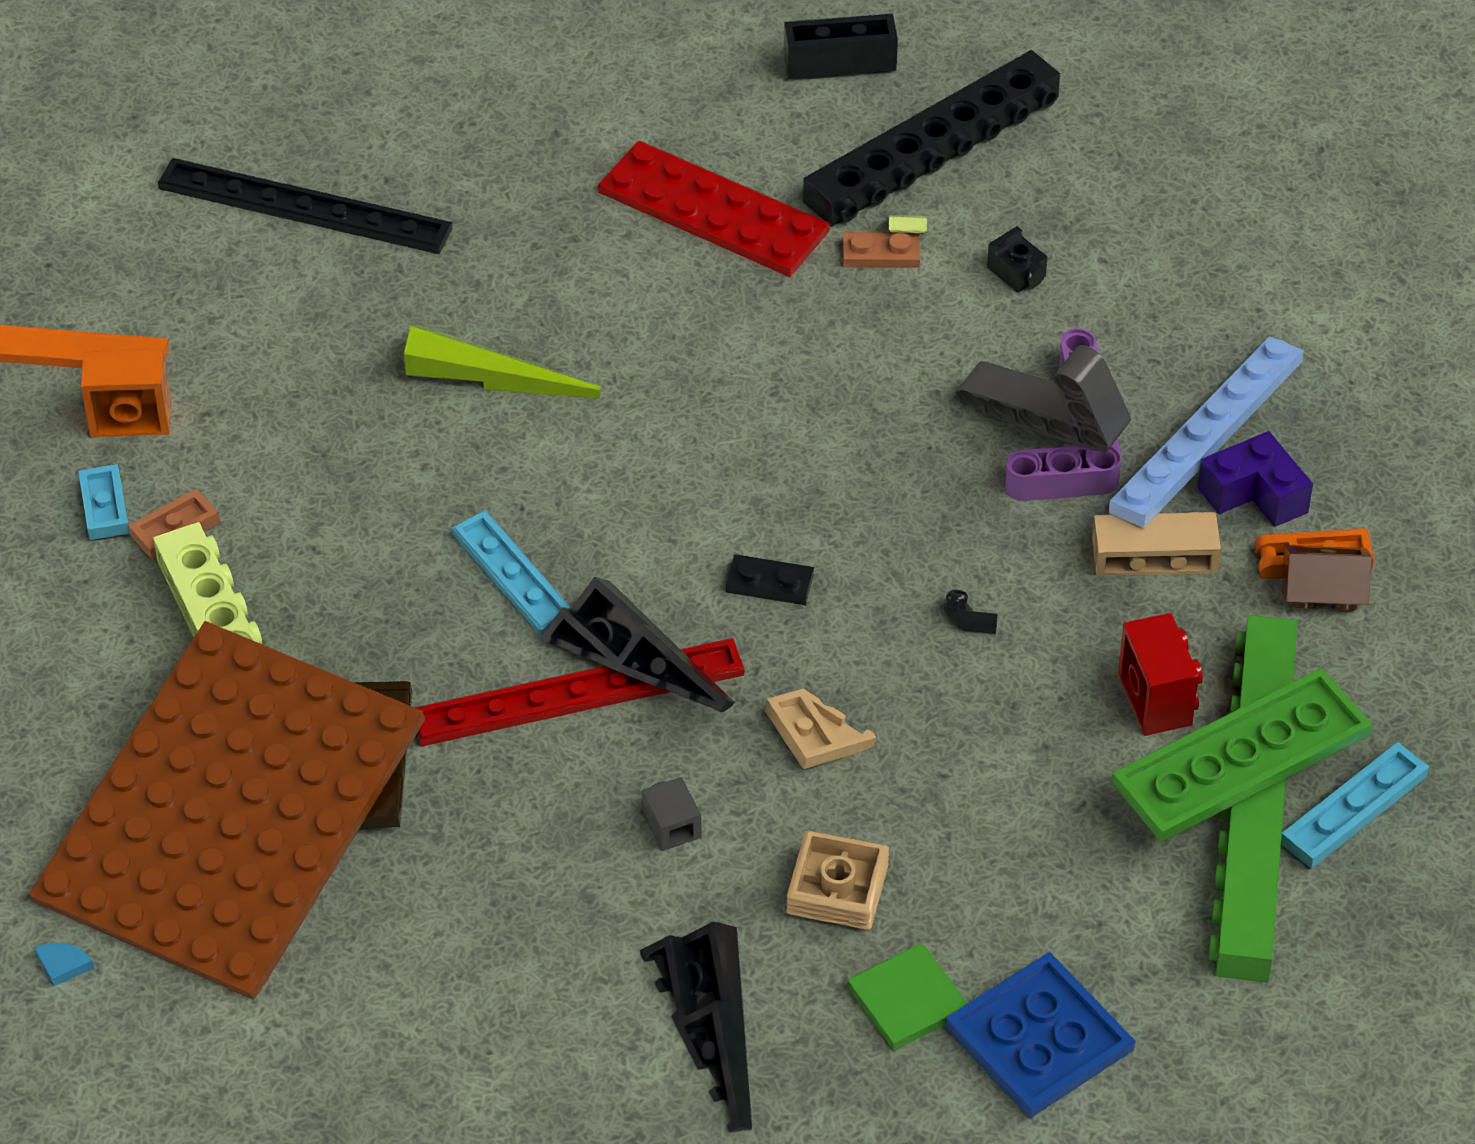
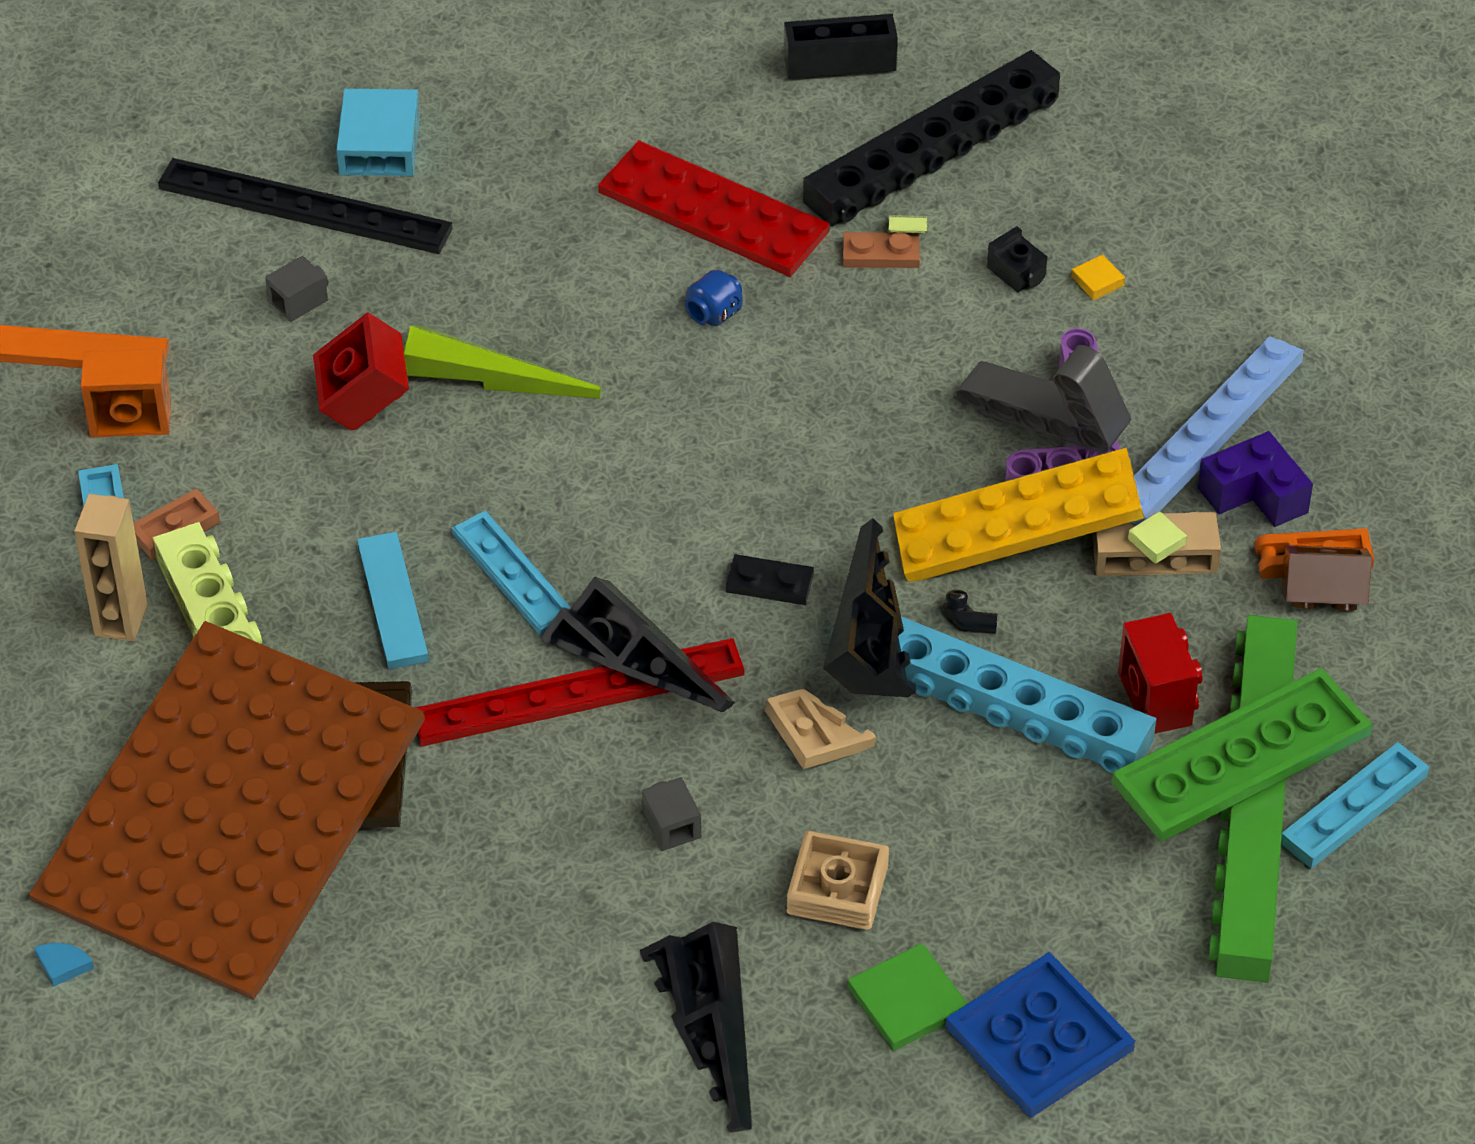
none -> tan brick [74,494,148,641]
none -> dark grey brick [265,255,329,322]
none -> red brick [313,312,409,430]
none -> medium azure brick [337,89,420,176]
none -> medium azure tile [357,532,429,669]
none -> blue head [685,270,743,326]
none -> black wedge [823,518,916,698]
none -> medium azure brick [831,617,1156,773]
none -> yellow plate [893,448,1144,581]
none -> yellow tile [1071,254,1125,300]
none -> yellowish green tile [1128,511,1187,564]

